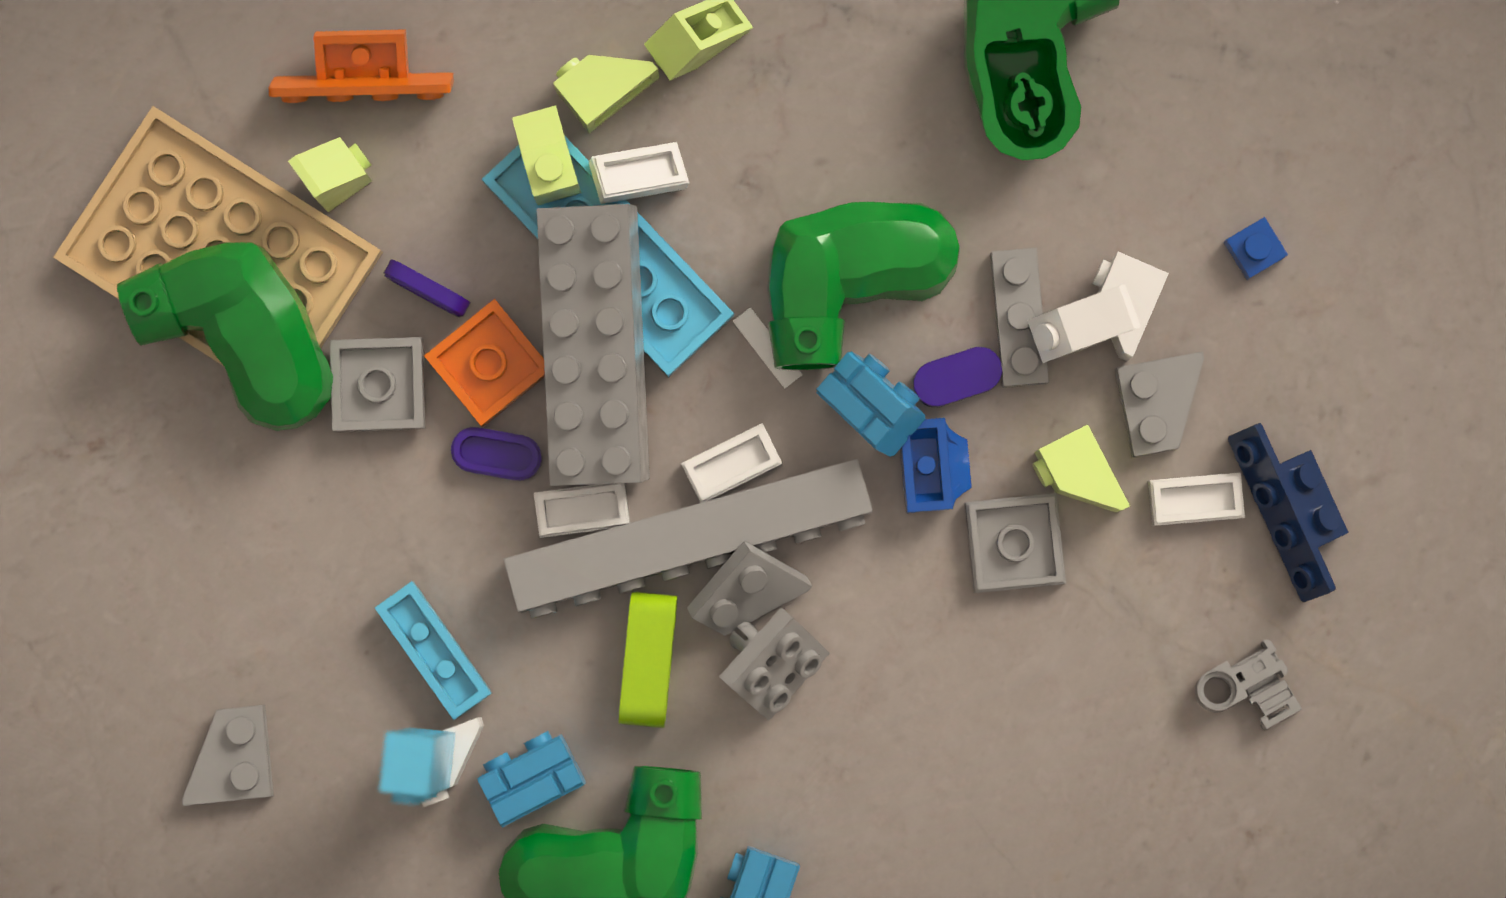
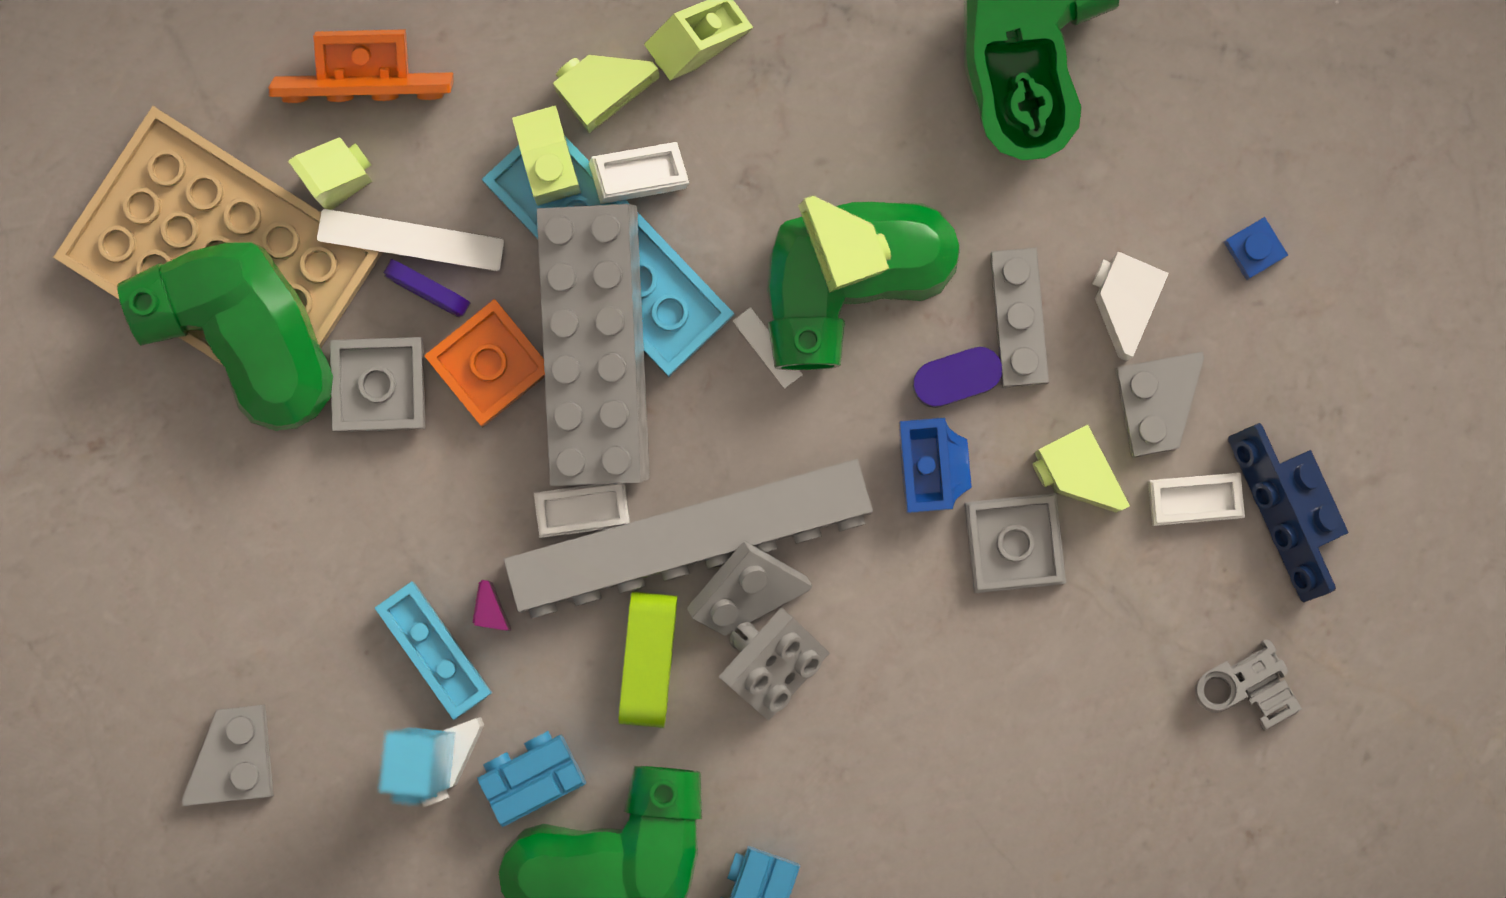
dark purple tile [451,427,542,481] -> none
white tile [681,423,783,503] -> none
dark azure brick [816,351,926,457] -> none
white slope [1027,284,1141,363] -> none
none -> white sticker [317,209,504,271]
none -> magenta slope [472,580,511,631]
none -> yellowish green slope [798,196,891,292]

